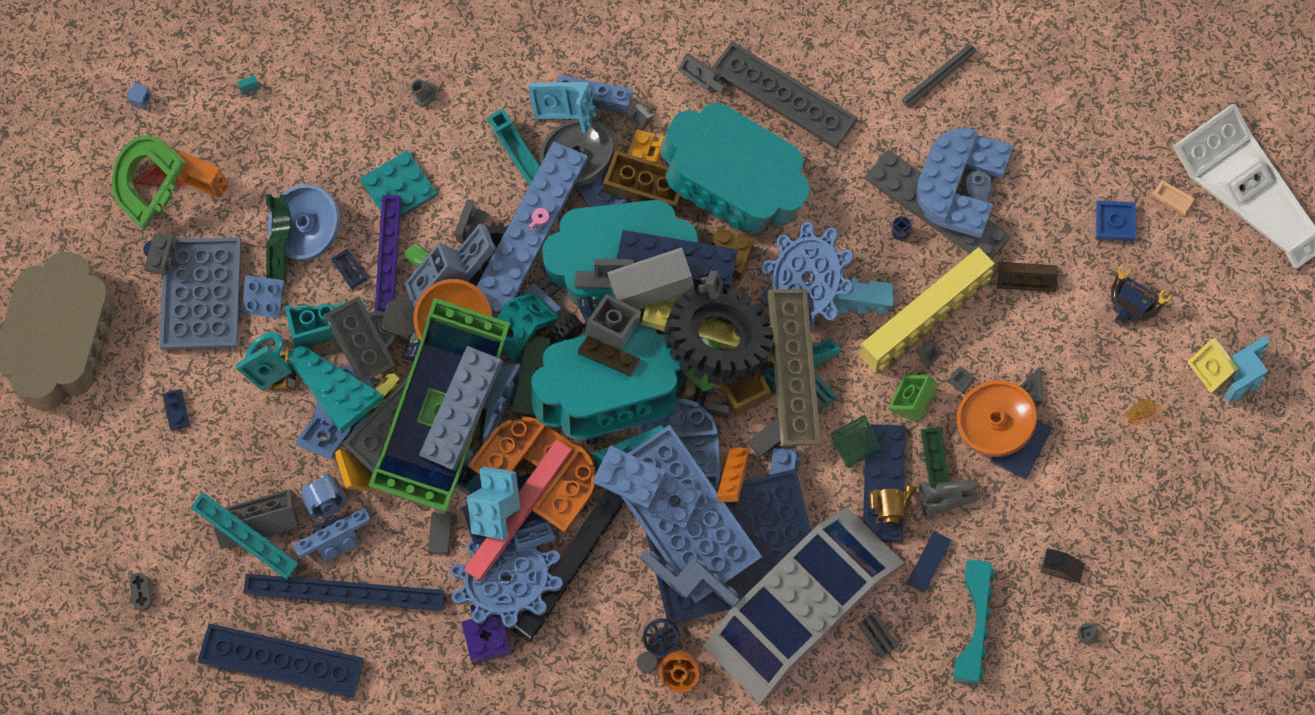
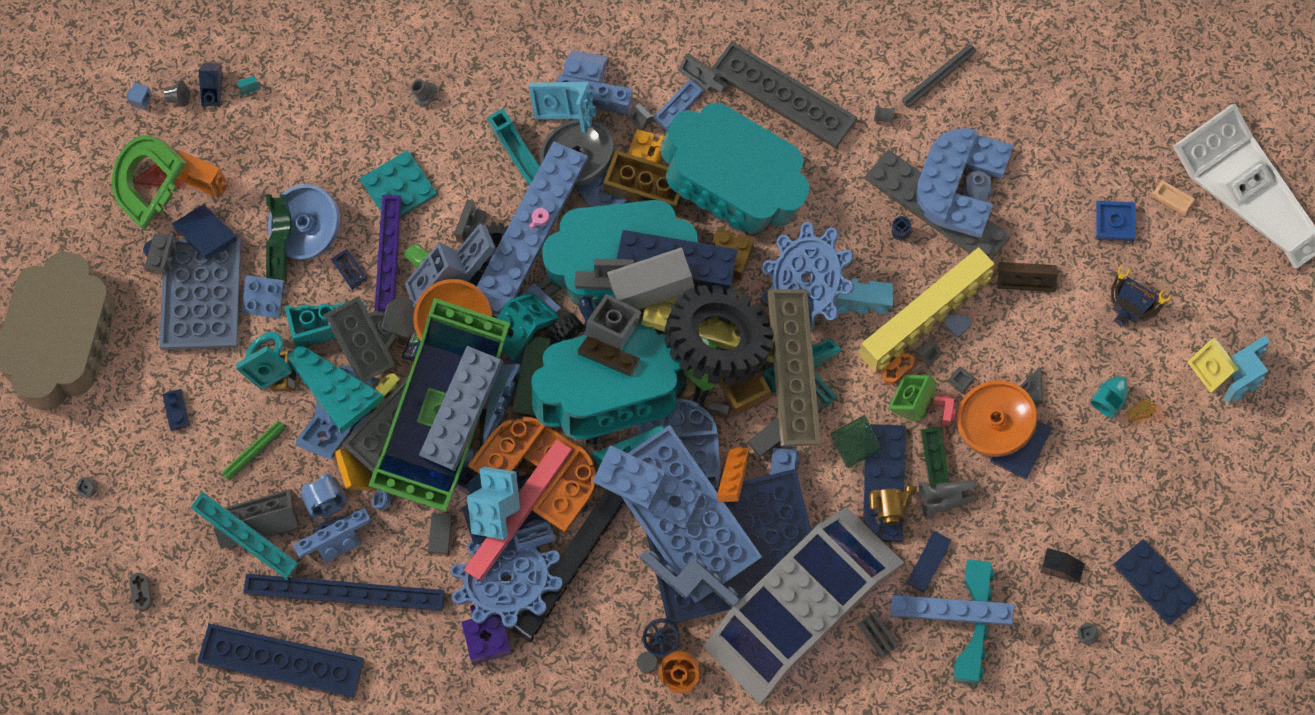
dark grey tile [698,271,723,299] -> none
none -> dark grey tile [76,477,97,497]
none -> dark grey piece [164,80,190,107]
none -> dark blue tile [172,204,237,260]
none -> dark blue slope [198,63,223,106]
none -> bright green axle [222,421,285,480]
none -> medium blue tile [372,490,392,511]
none -> medium blue slope [562,50,608,83]
none -> medium blue tile [653,79,704,131]
none -> dark grey bush [874,105,895,124]
none -> orange beam [882,353,914,385]
none -> medium blue plate [890,595,1015,626]
none -> coral bracket [932,395,956,427]
none -> sand blue tile [945,315,971,339]
none -> teal helmet [1090,376,1128,418]
none -> dark blue plate [1113,539,1199,626]

